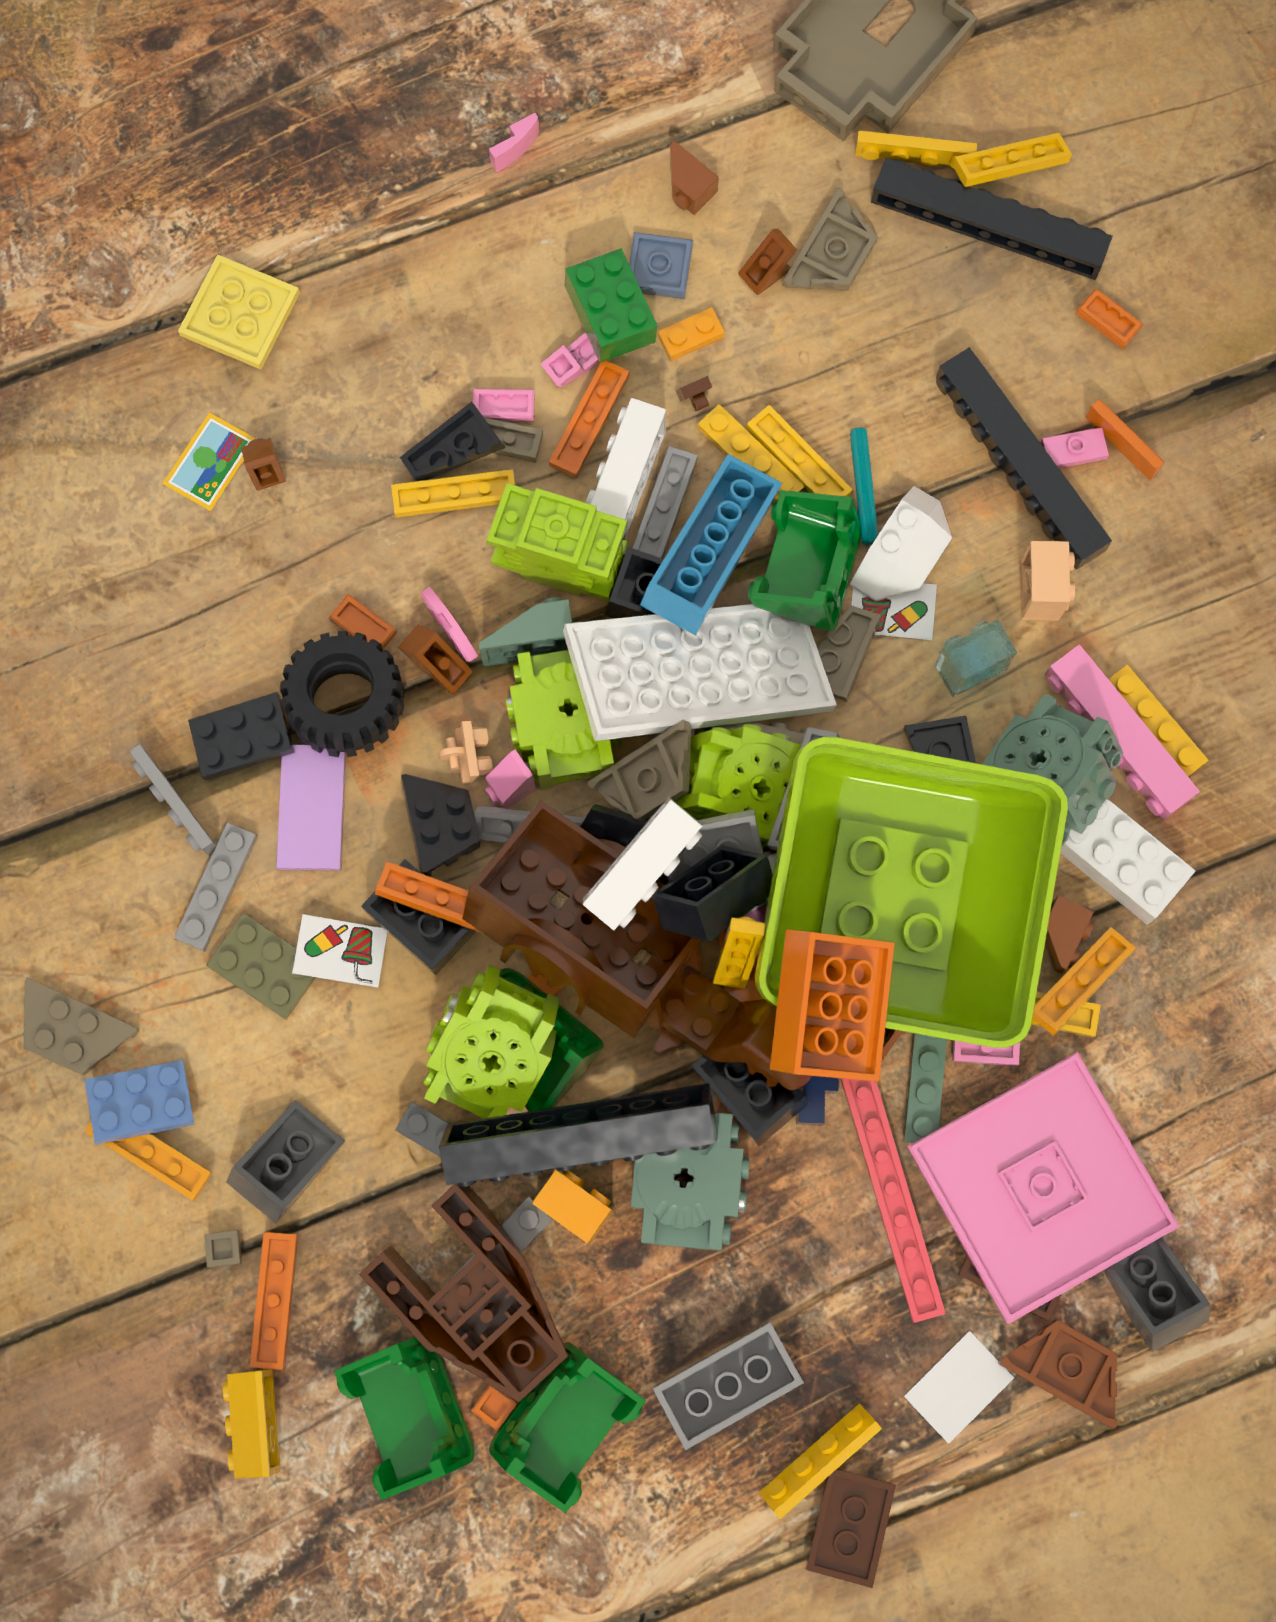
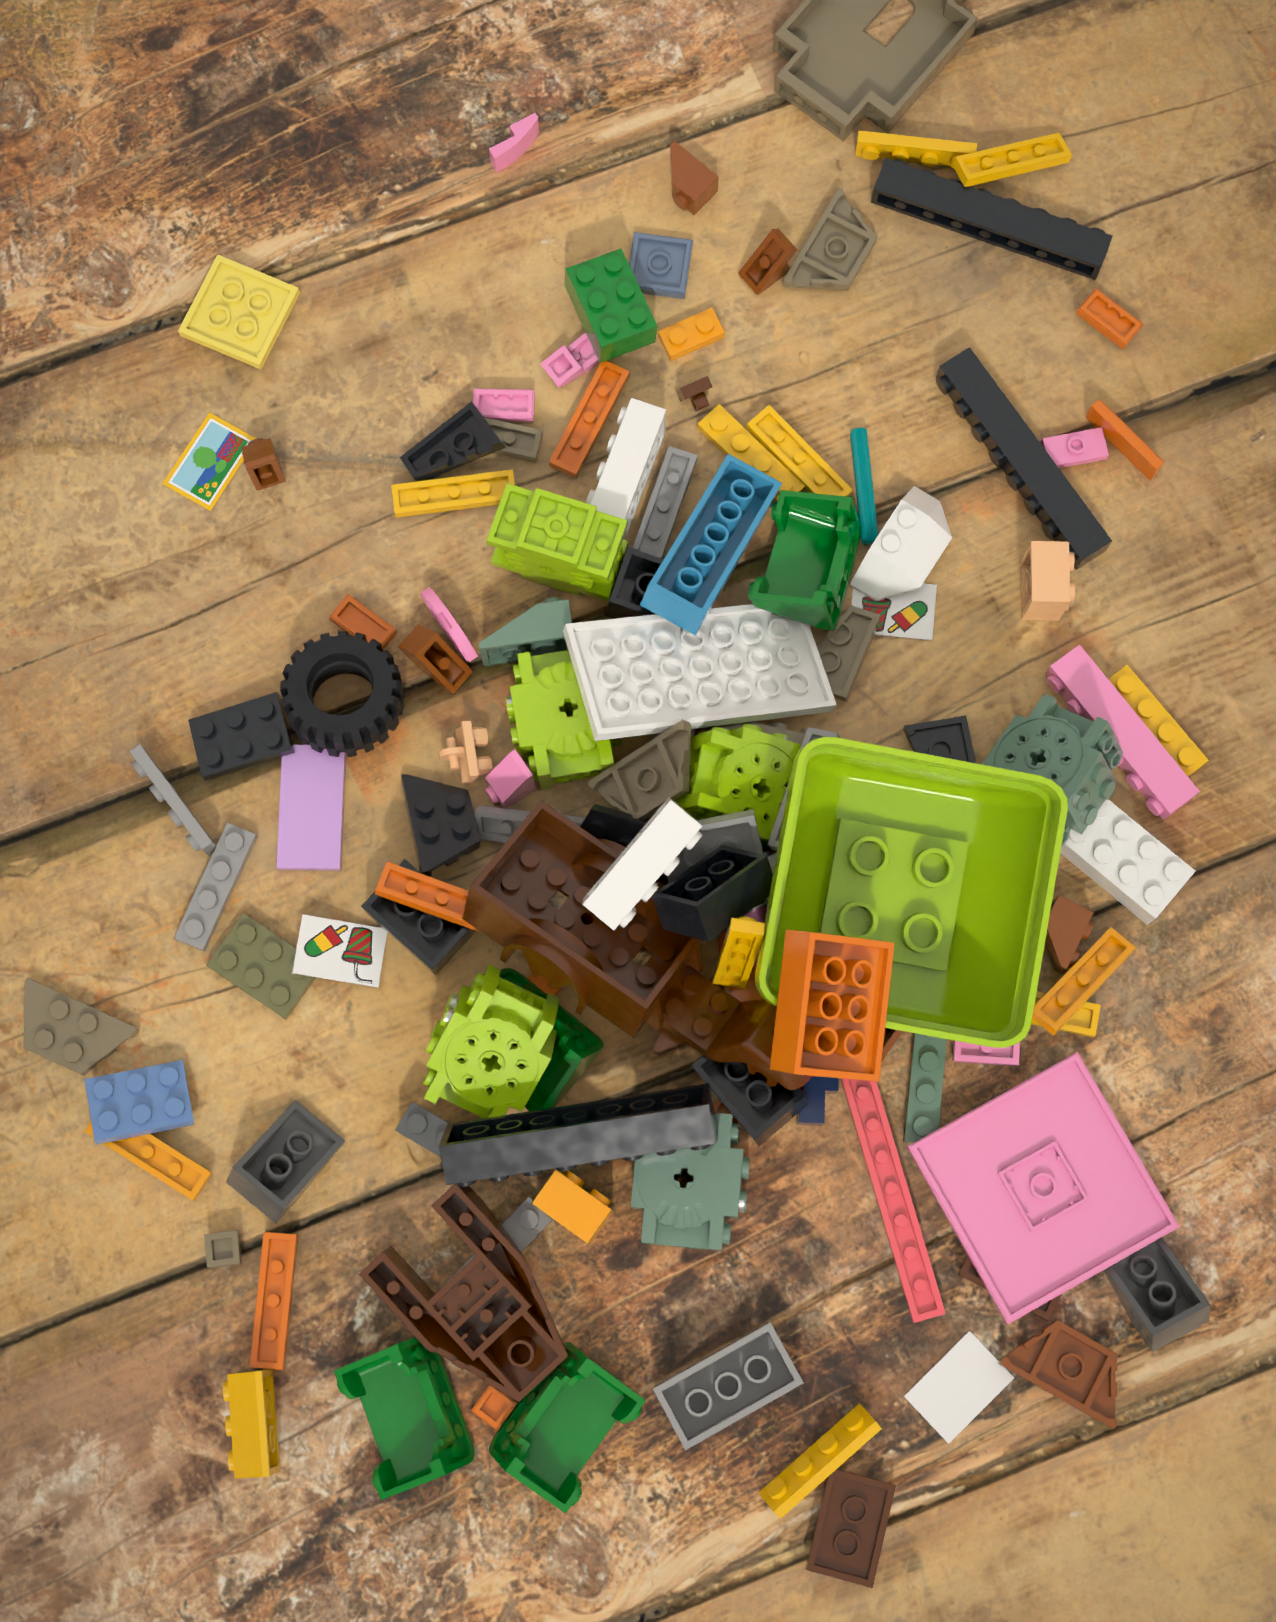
clear light blue brick [935,620,1017,697] -> none

